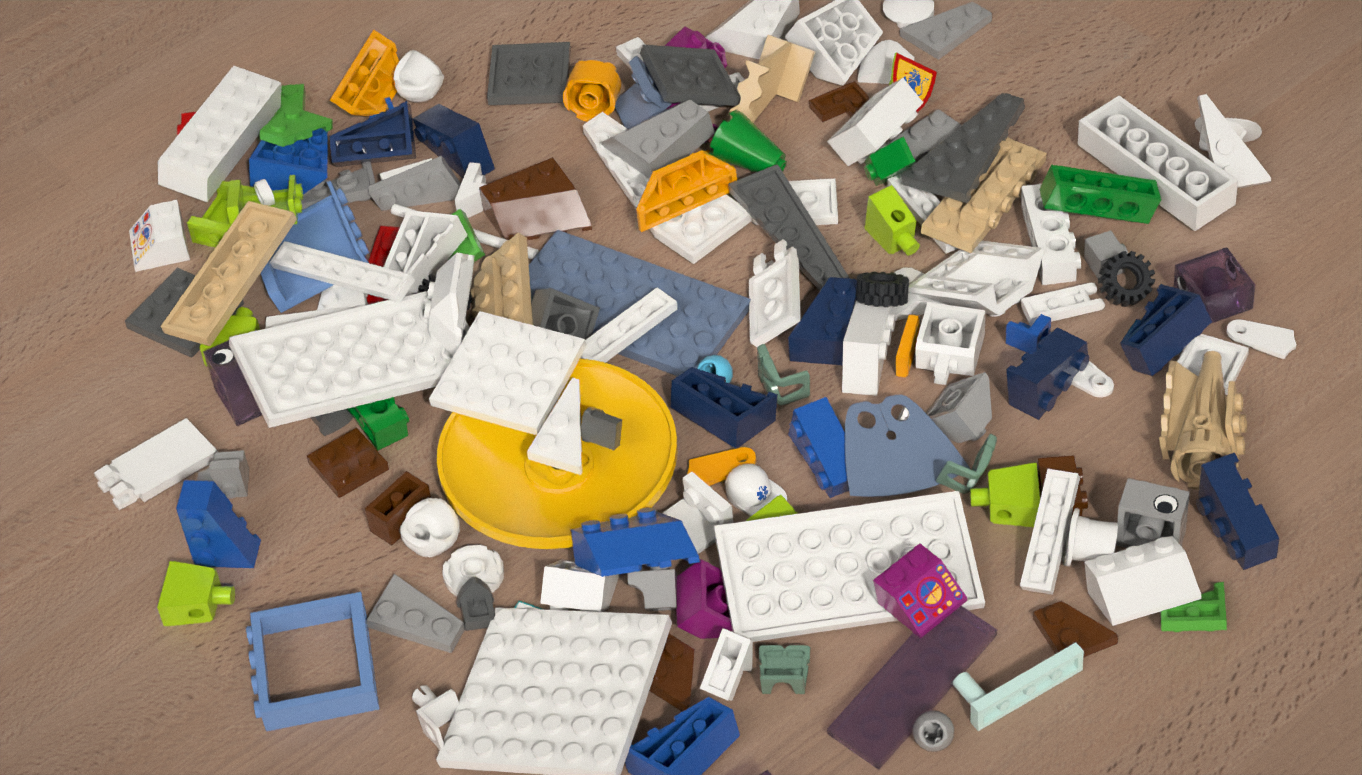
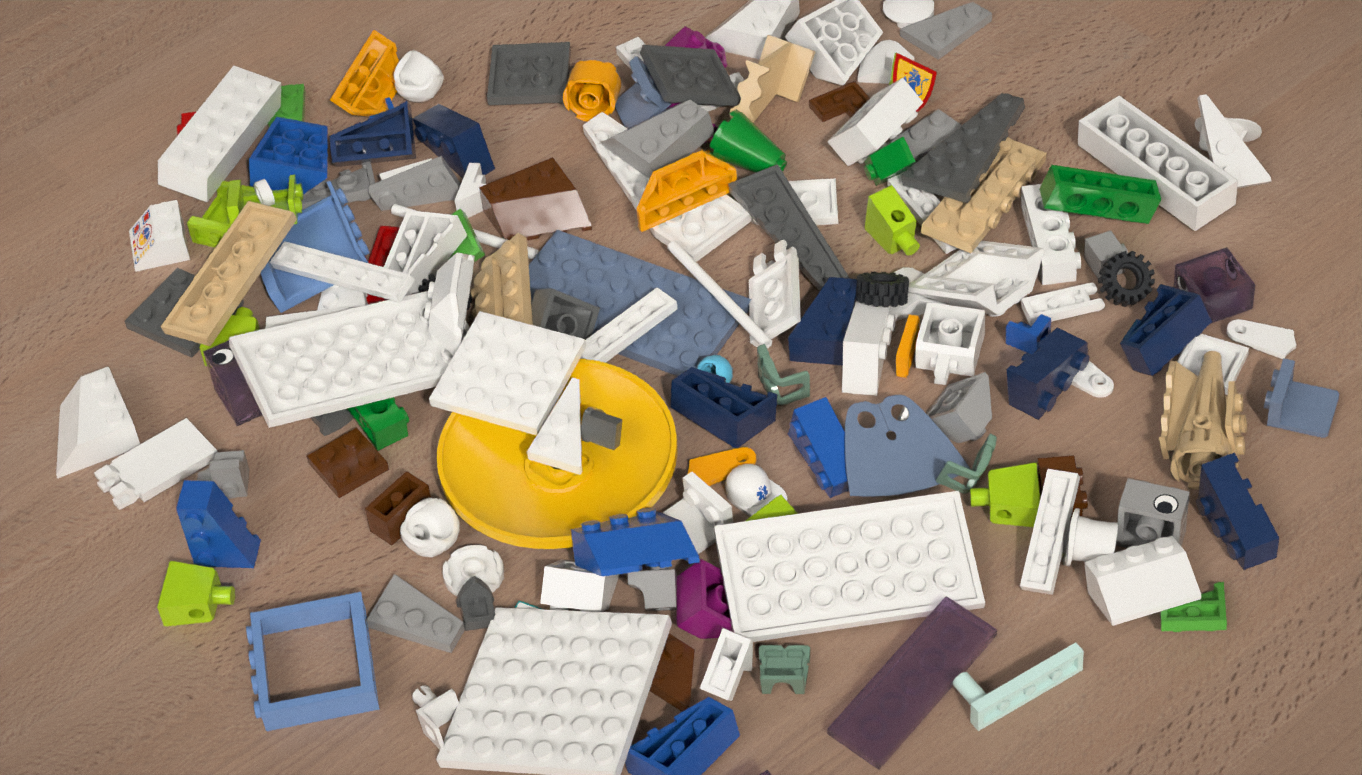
bright green wing [260,105,333,147] -> none
magenta slope [873,543,967,639] -> none
light grey piece [913,710,954,752] -> none
reddish brown wing [1033,601,1118,657] -> none
none -> white wedge [56,367,140,478]
none -> white piece [667,241,772,348]
none -> sand blue bracket [1264,358,1339,438]

